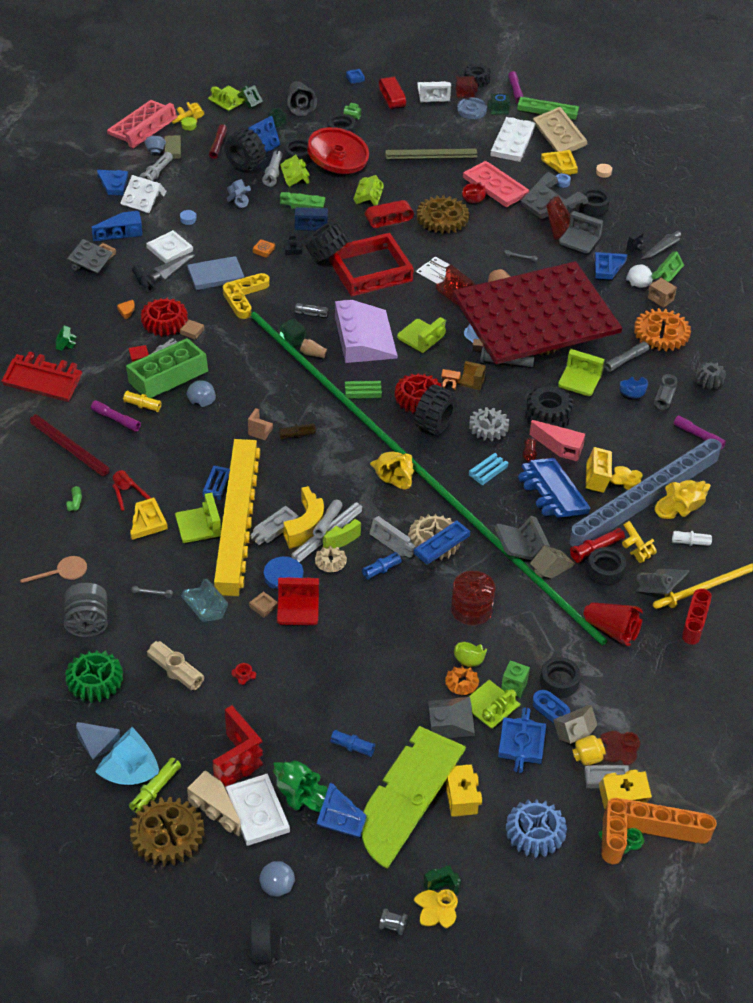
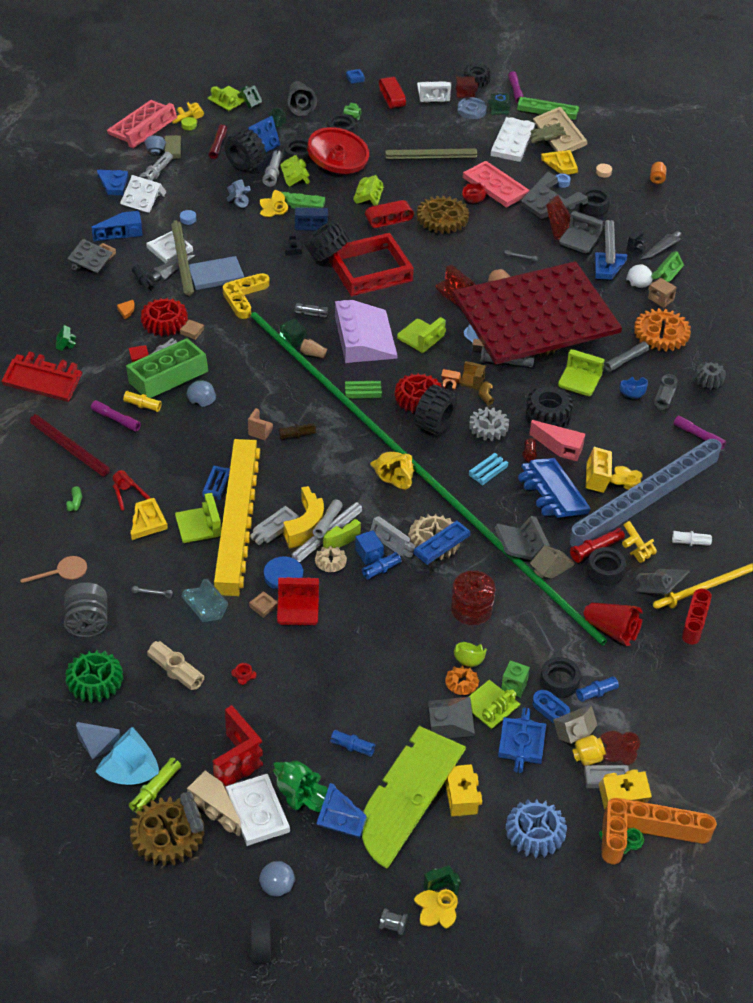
orange tile [253,240,275,258] -> none
white sticker [415,257,459,285] -> none
yellow head [655,480,711,519] -> none
none -> olive axle [171,220,194,296]
none -> dark grey axle [180,792,204,833]
none -> yellow plate [260,190,288,217]
none -> blue brick [355,530,384,565]
none -> pearl gold arm [478,381,494,406]
none -> olive piece [530,123,566,143]
none -> blue pin [576,676,619,702]
none -> light grey axle [605,220,615,264]
none -> orange brick [650,162,667,184]

